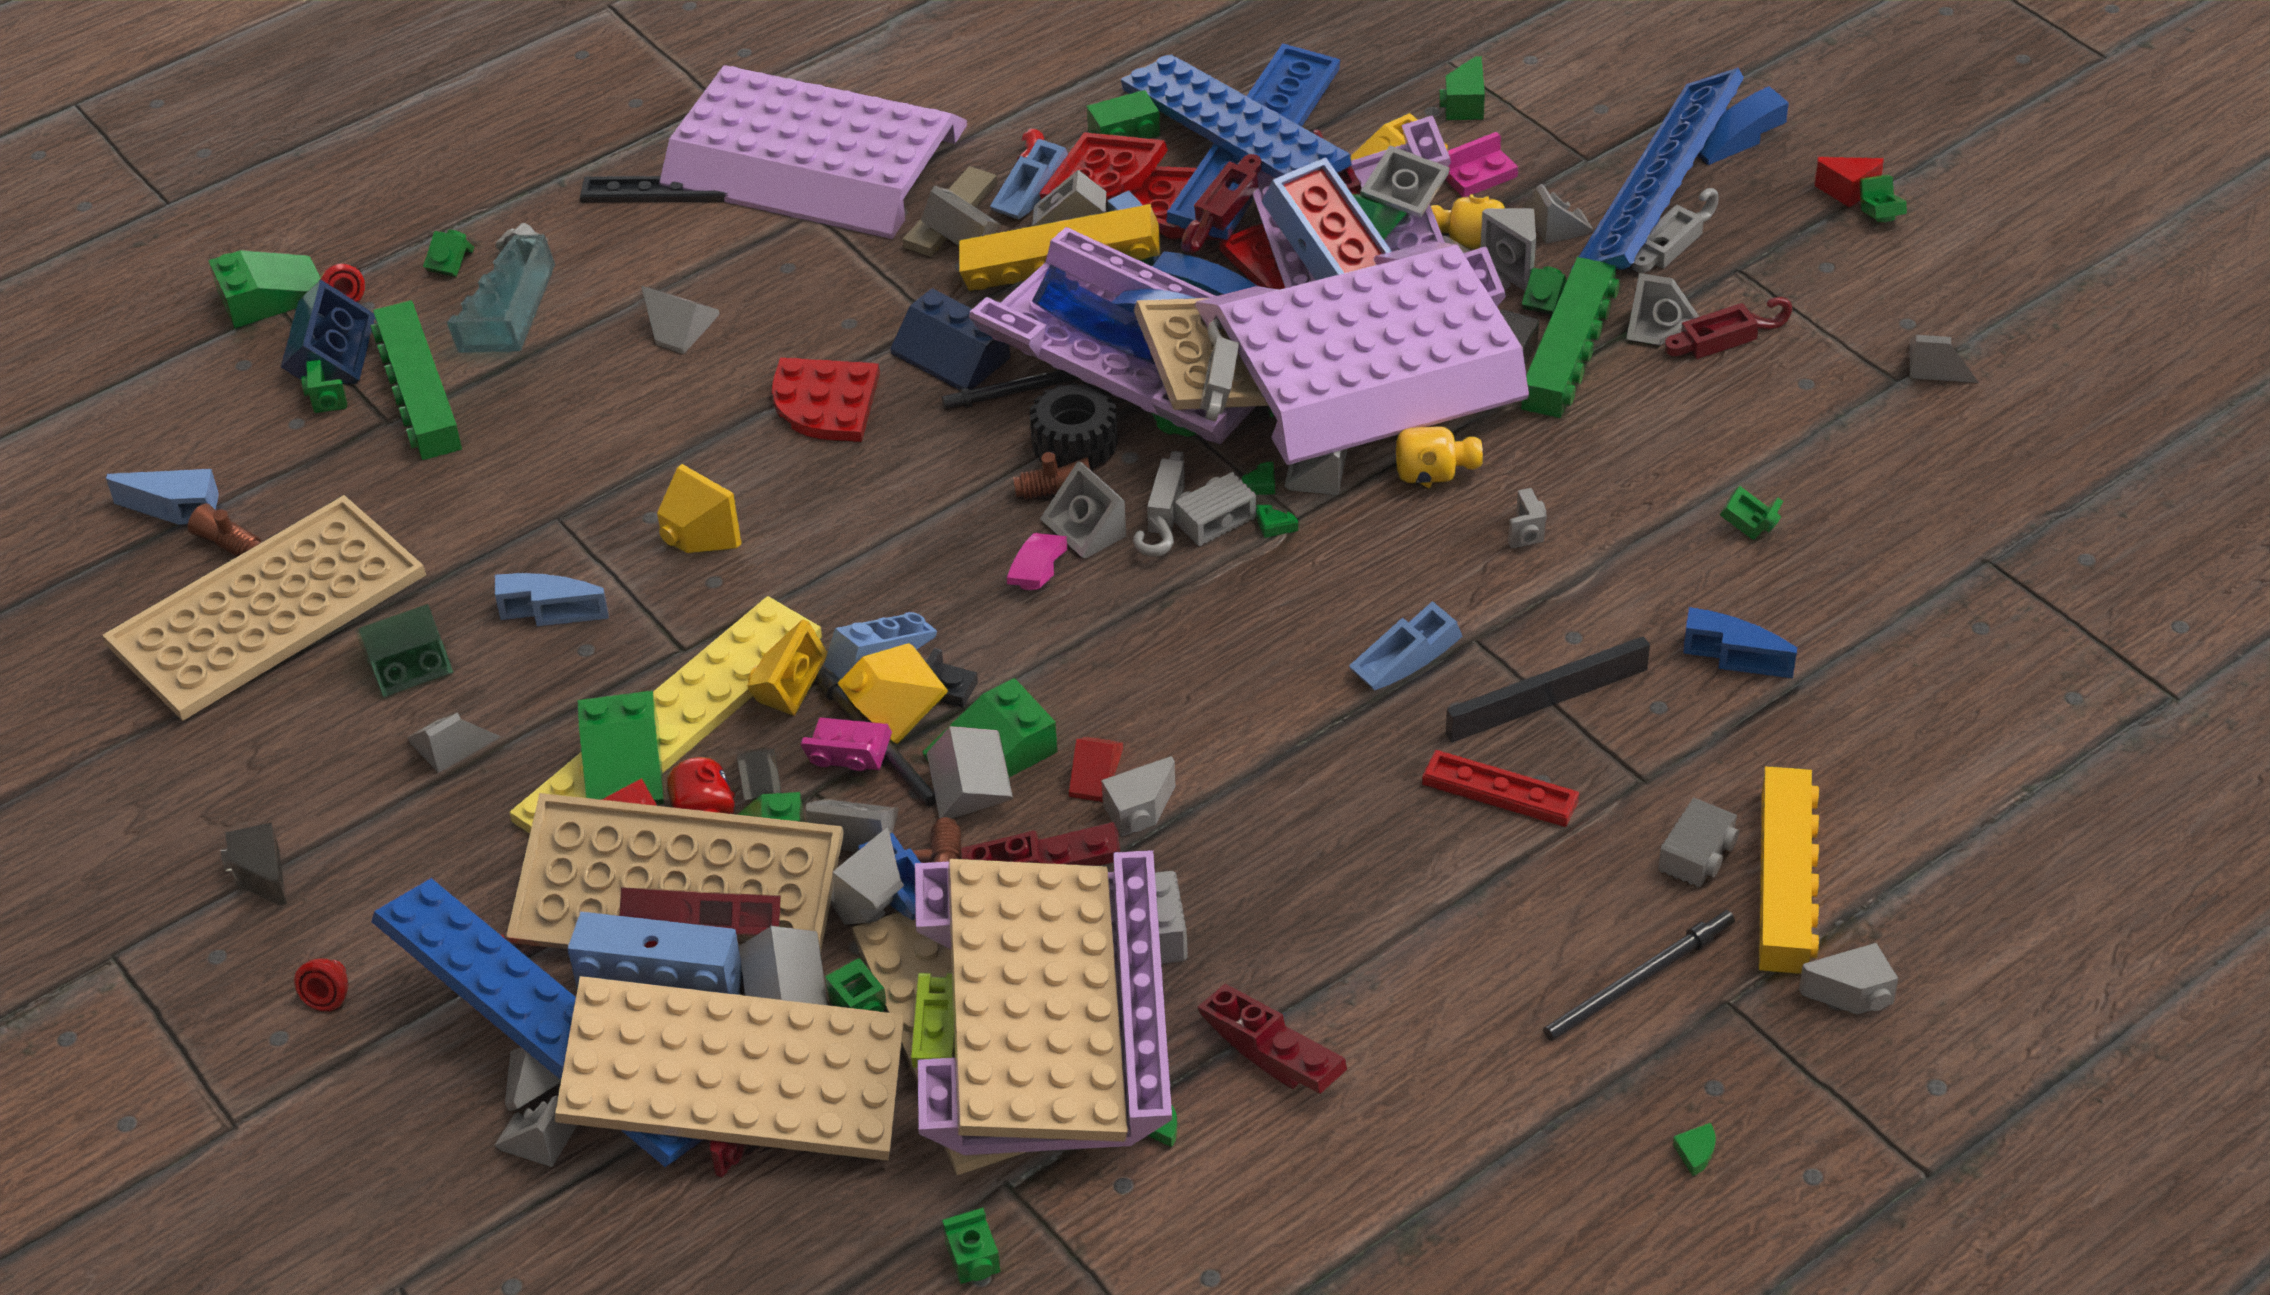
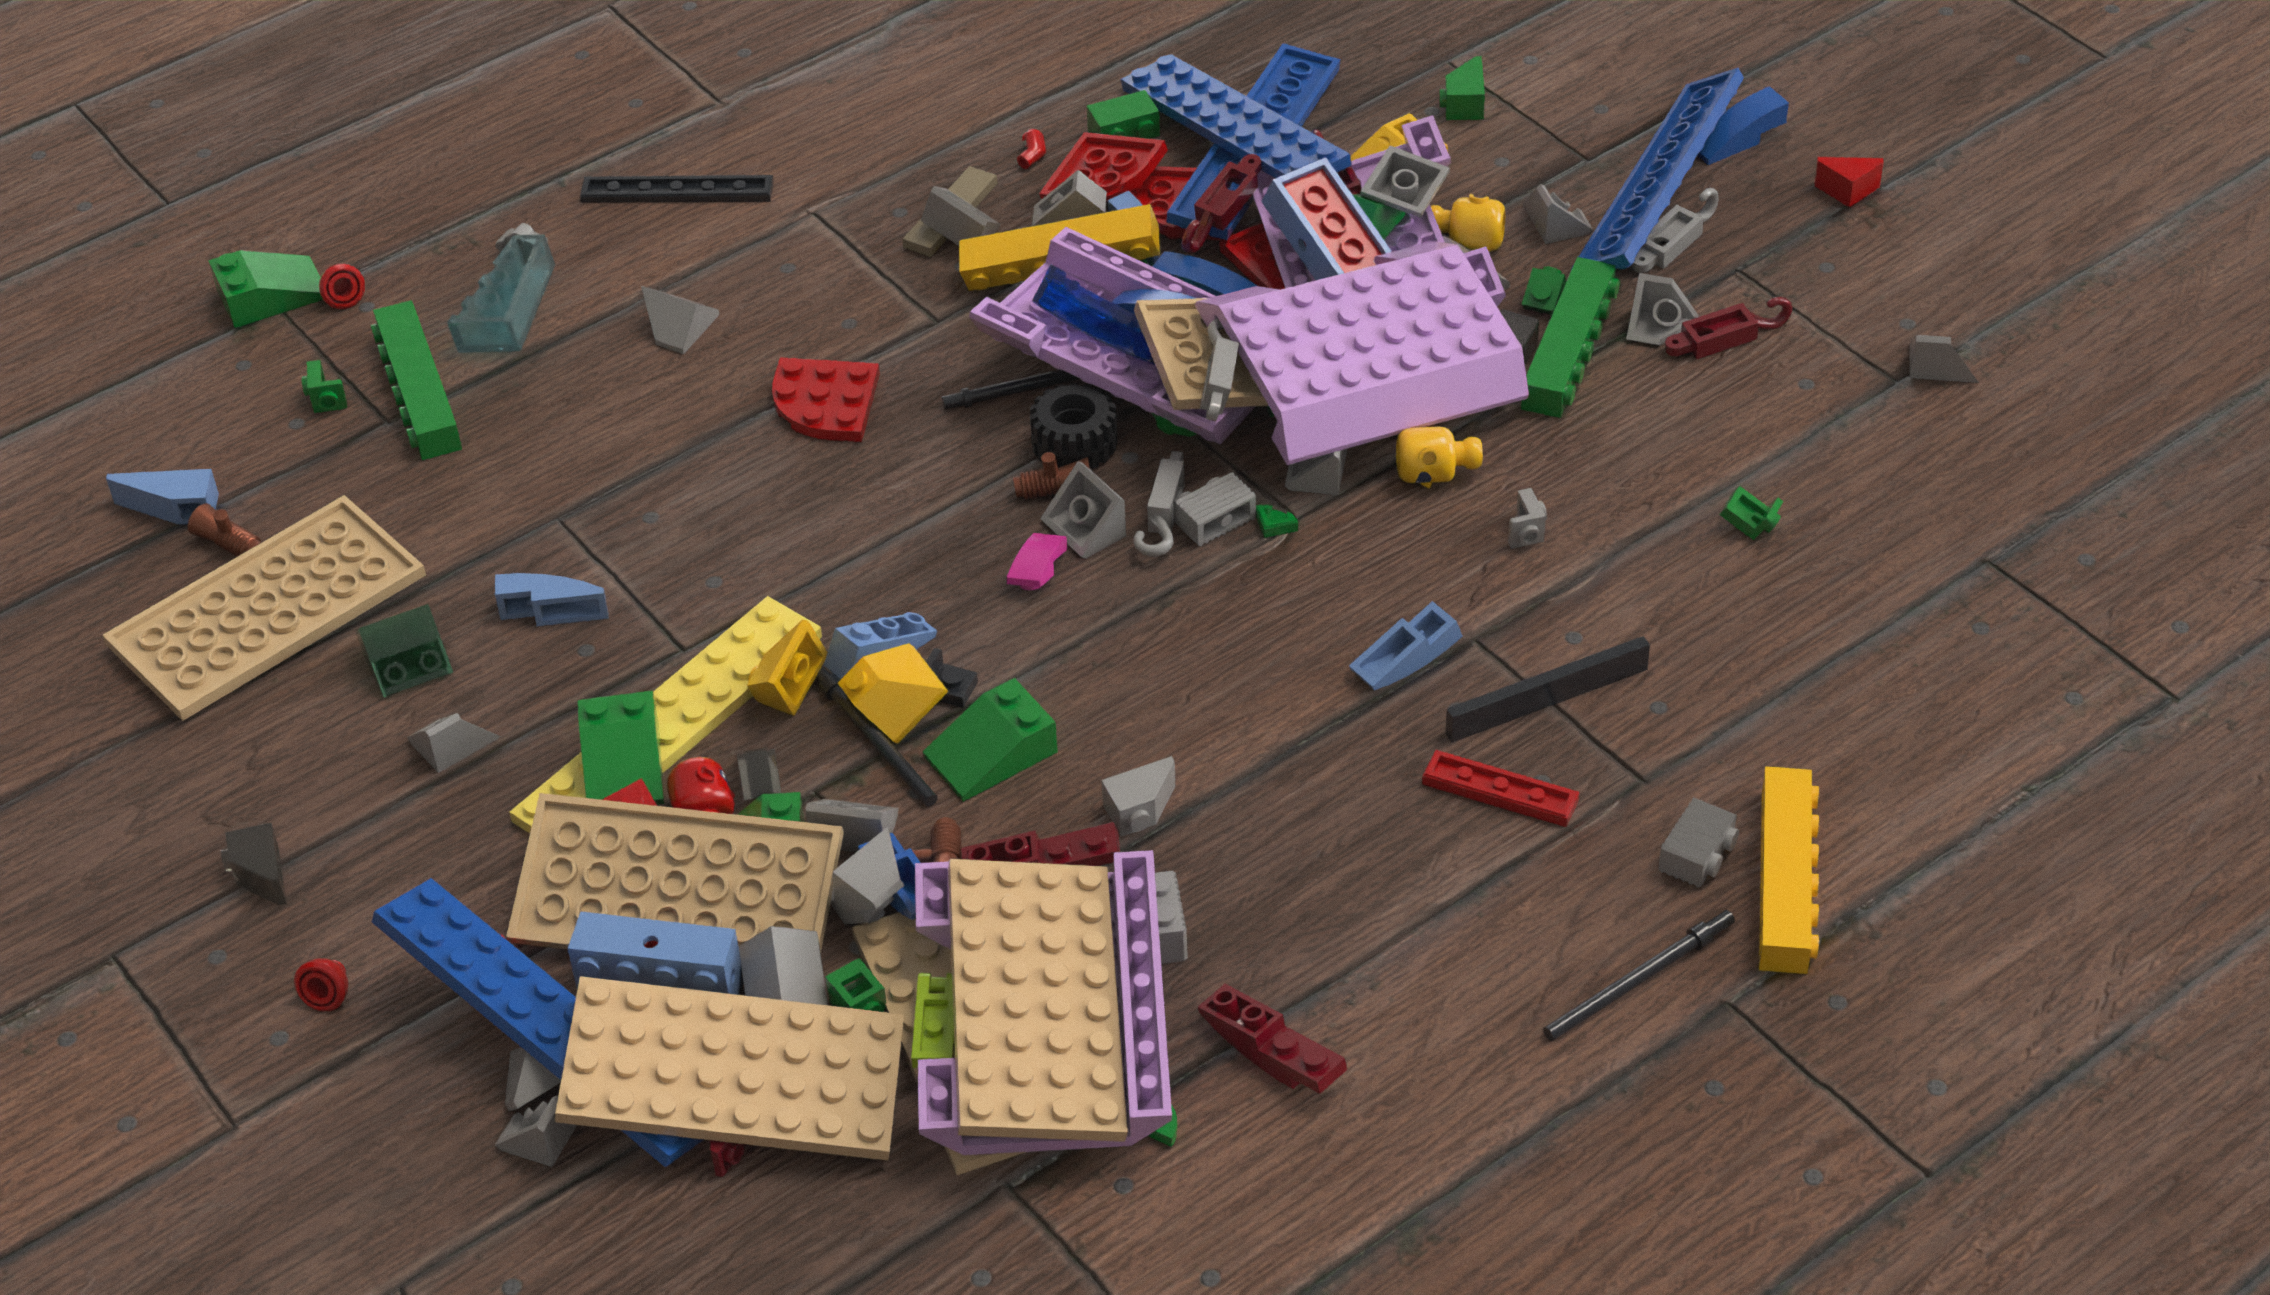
dark blue slope [281,279,375,384] -> none
green bracket [423,229,475,277] -> none
dark red slope [619,887,781,935] -> none
yellow slope [657,464,741,553] -> none
lavender slope [659,65,967,239] -> none
dark pink bracket [800,717,892,771] -> none
dark blue slope [890,288,1010,390] -> none
light grey slope [927,726,1013,819] -> none
green brick [942,1208,1001,1284] -> none
medium blue slope [990,139,1068,219] -> none
red slope [1069,737,1124,802] -> none
green tile [1241,461,1275,495] -> none
dark pink bracket [1445,132,1518,197] -> none
light grey slope [1481,208,1536,291] -> none
green tile [1673,1123,1716,1176] -> none
blue slope [1683,607,1797,678] -> none
light grey slope [1799,943,1898,1014] -> none
green bracket [1860,174,1907,222] -> none

